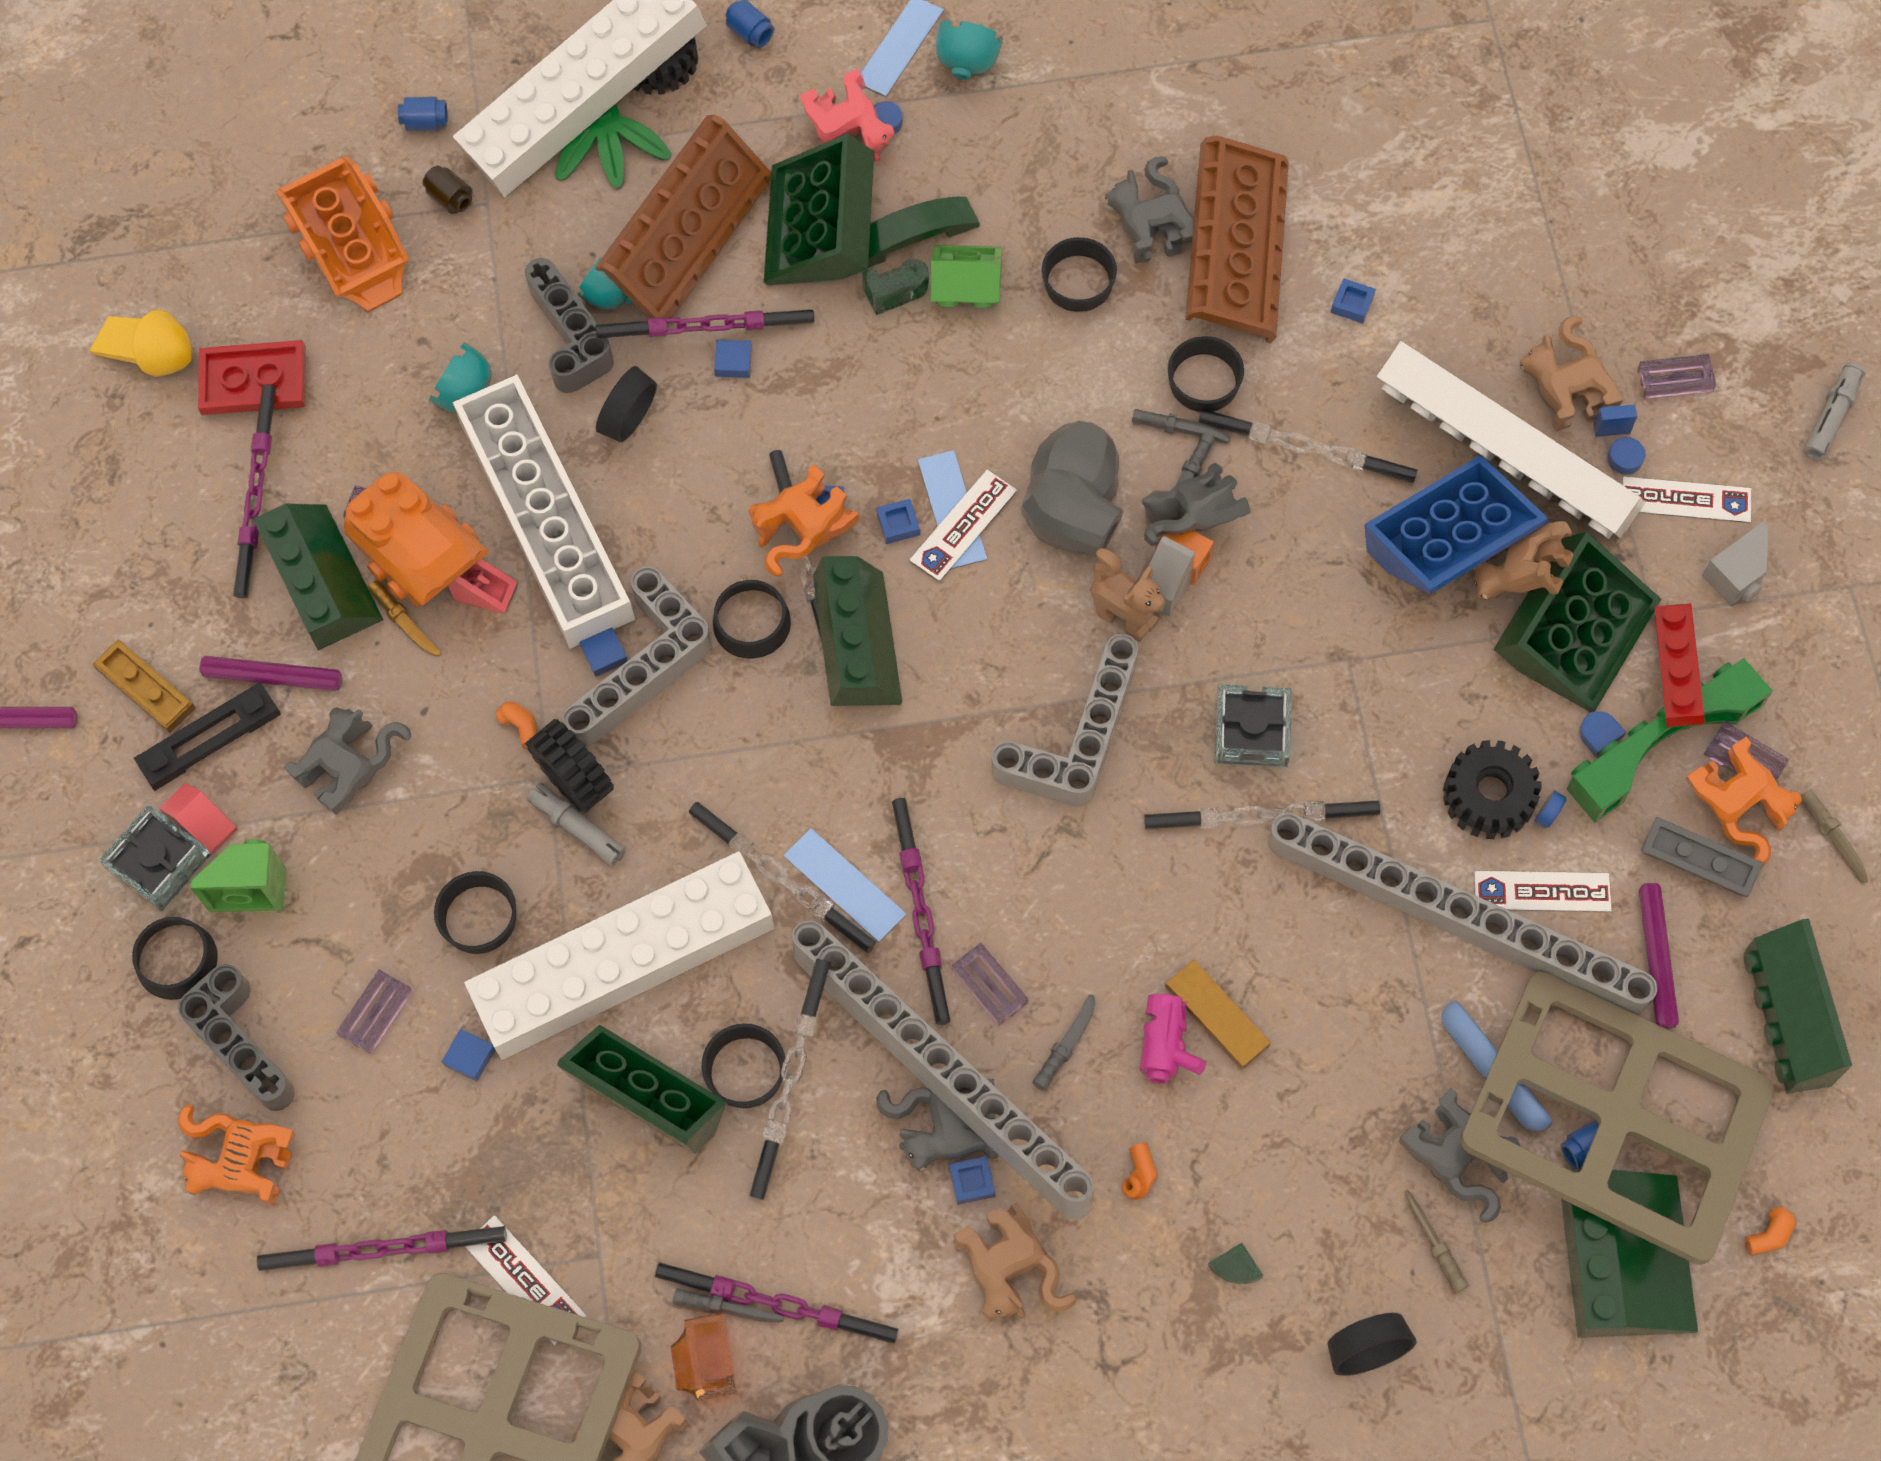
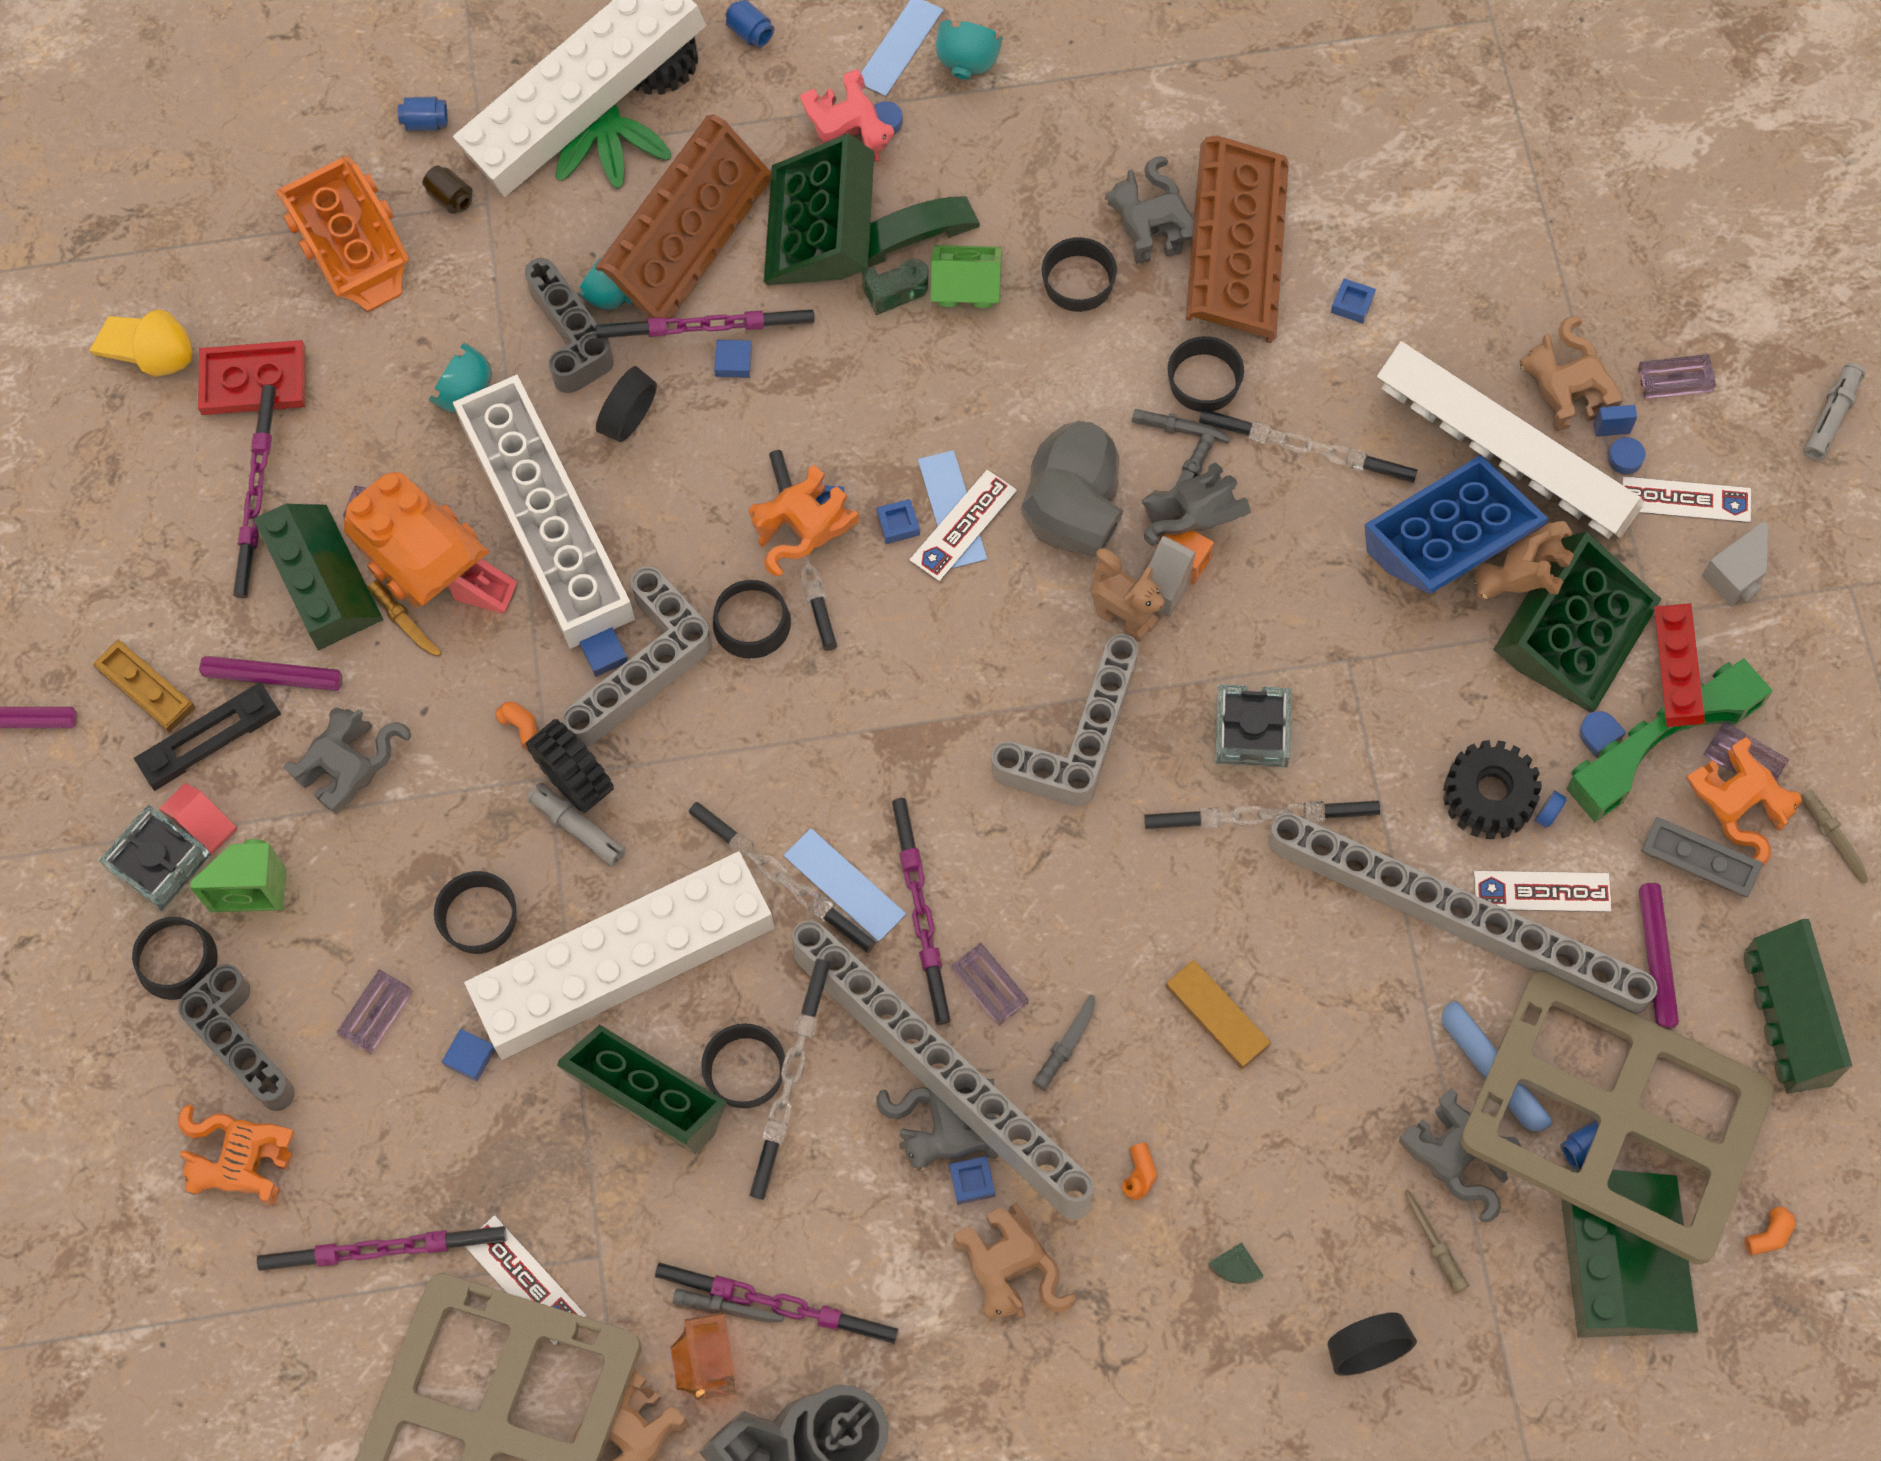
dark green slope [813,556,902,706] -> none
dark pink piece [1140,994,1206,1084] -> none

